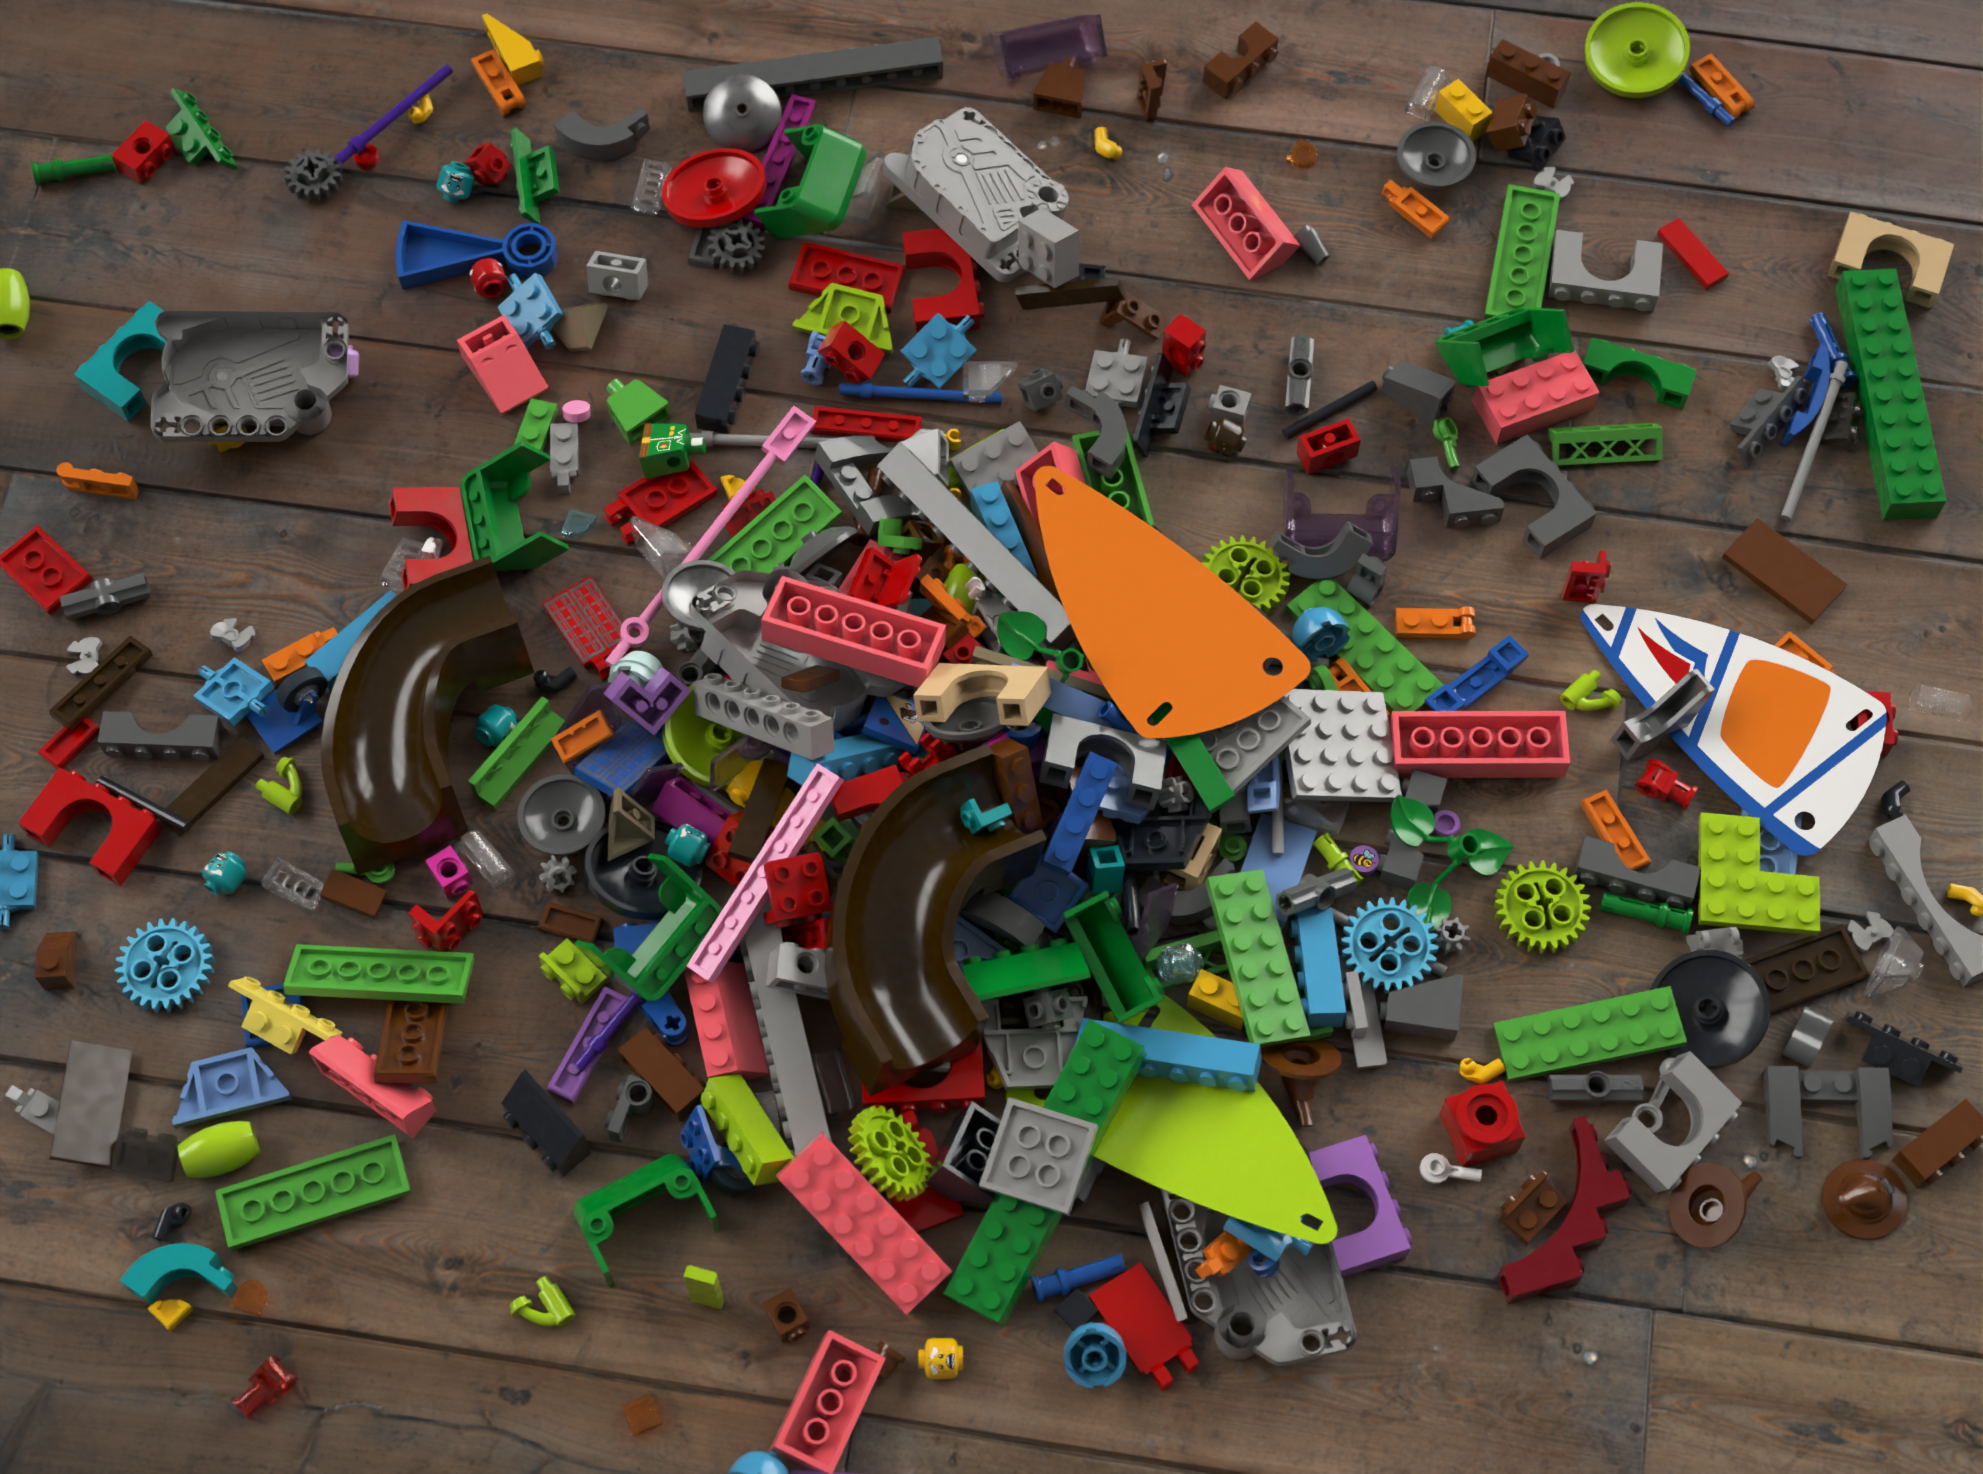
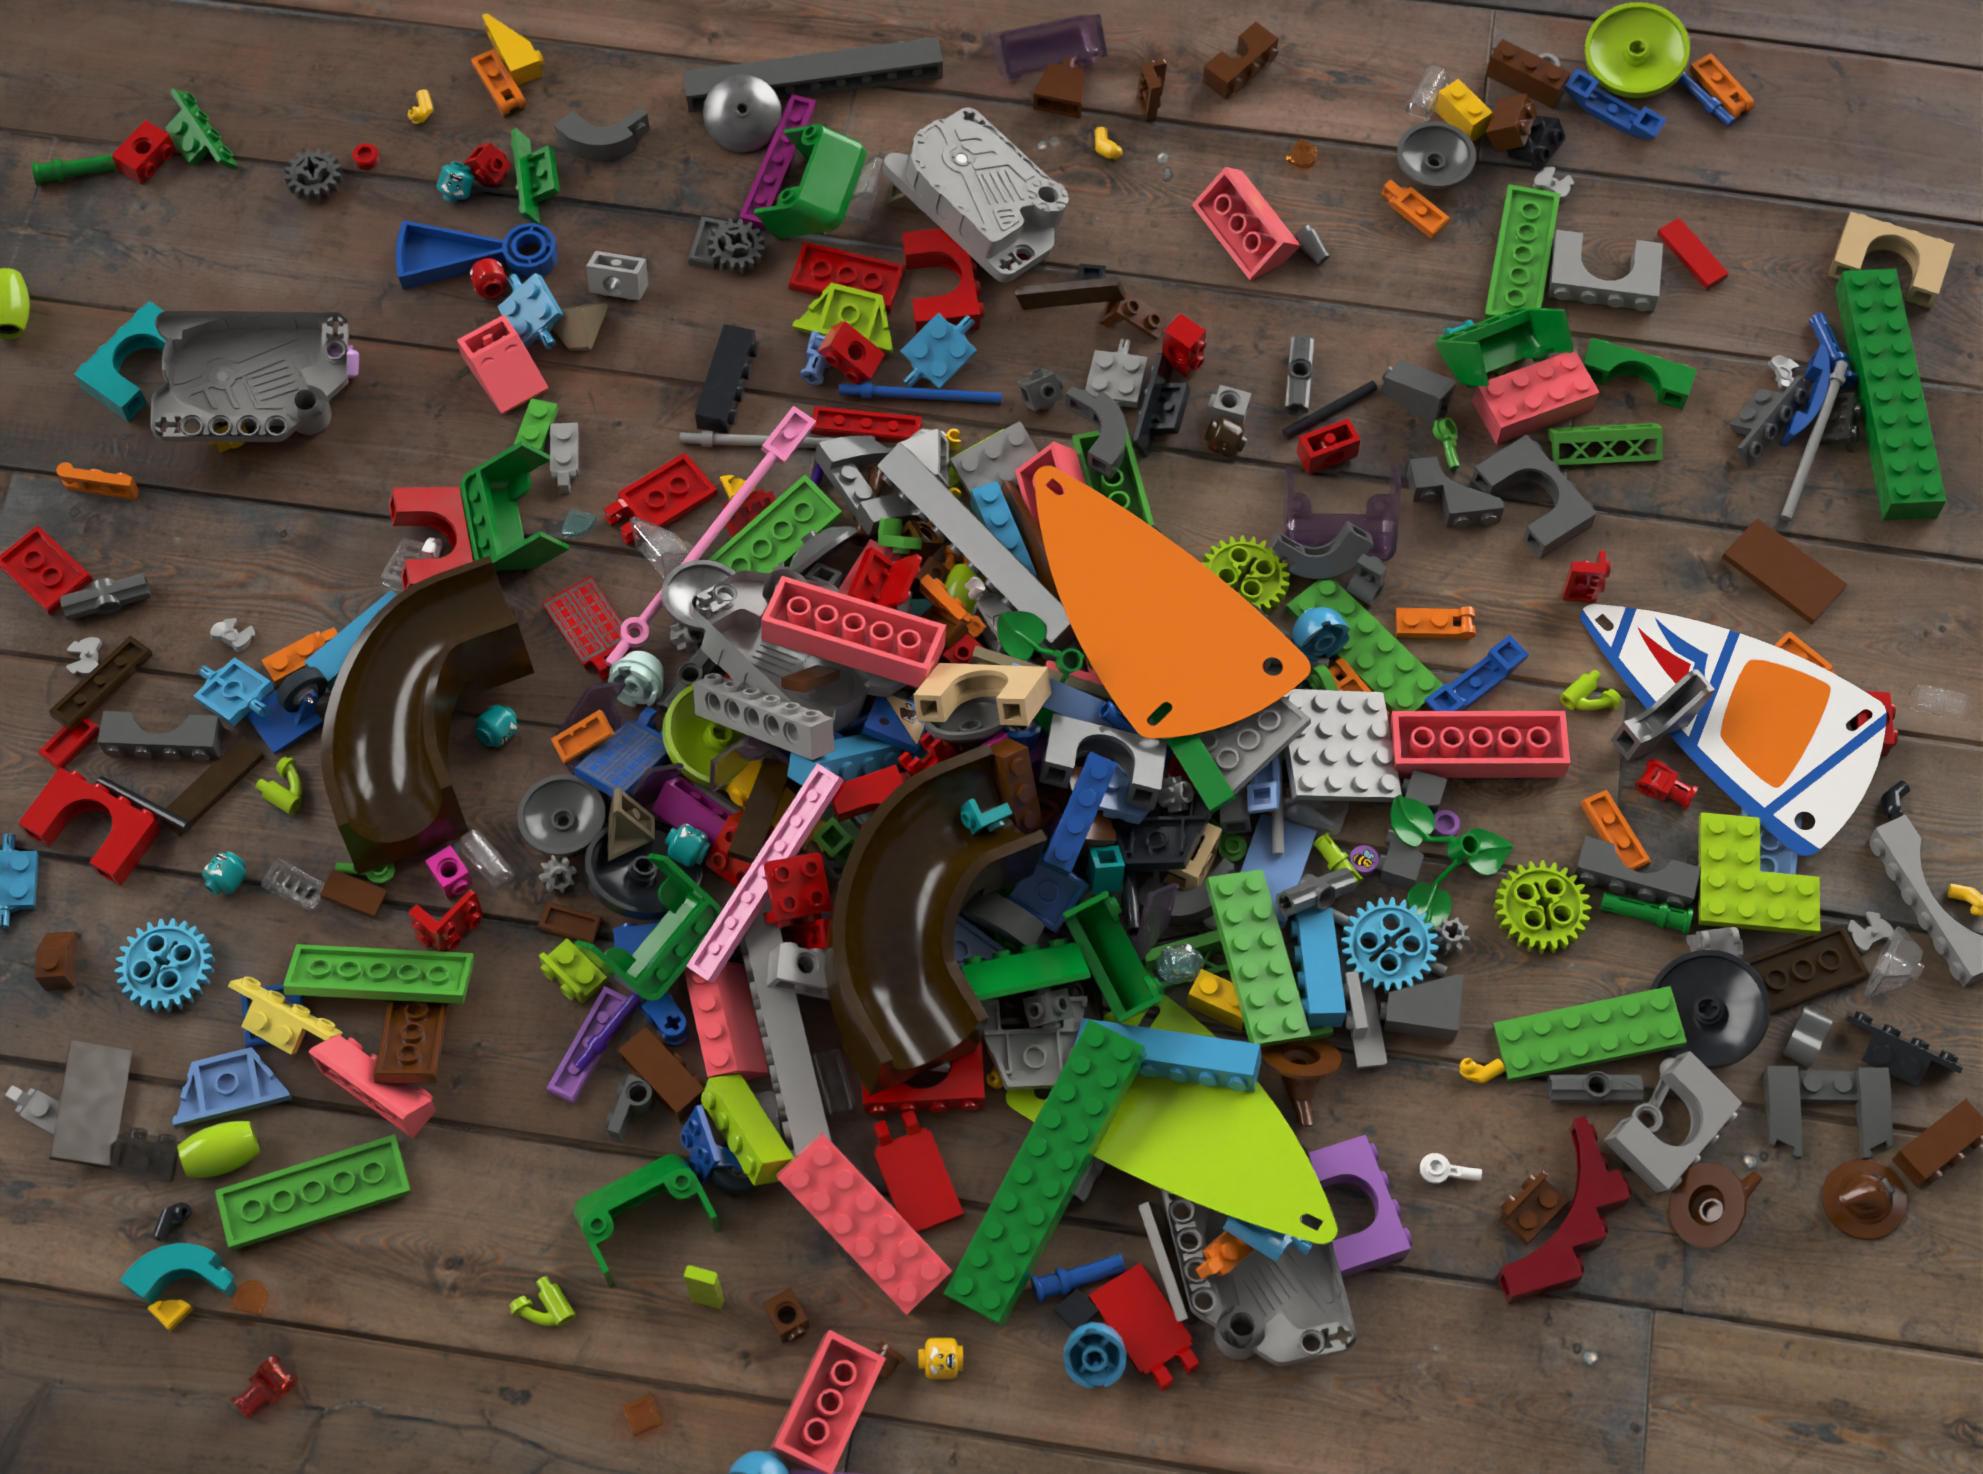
dark purple bar [334,64,453,165] -> none
bright green fence [468,696,569,811] -> none
black slope [501,1069,591,1177] -> none
black arm [533,666,578,692] -> none
bright pink tile [563,400,591,423] -> none
medium lavender brick [603,667,691,735] -> none
bright green torso [606,379,671,445] -> none
clear slope [631,159,672,214] -> none
green torso [639,423,706,479] -> none
red dish [662,148,767,228] -> none
lime gear [848,1106,932,1201] -> none
black slope [925,1101,1001,1203] -> none
clear slope [962,361,1018,403] -> none
light grey plate [979,1097,1098,1216] -> none
light grey brick [1018,208,1079,288] -> none
blue bush [1249,1249,1280,1278] -> none
red piece [1439,1081,1526,1167] -> none
none -> blue slope [1563,68,1667,140]

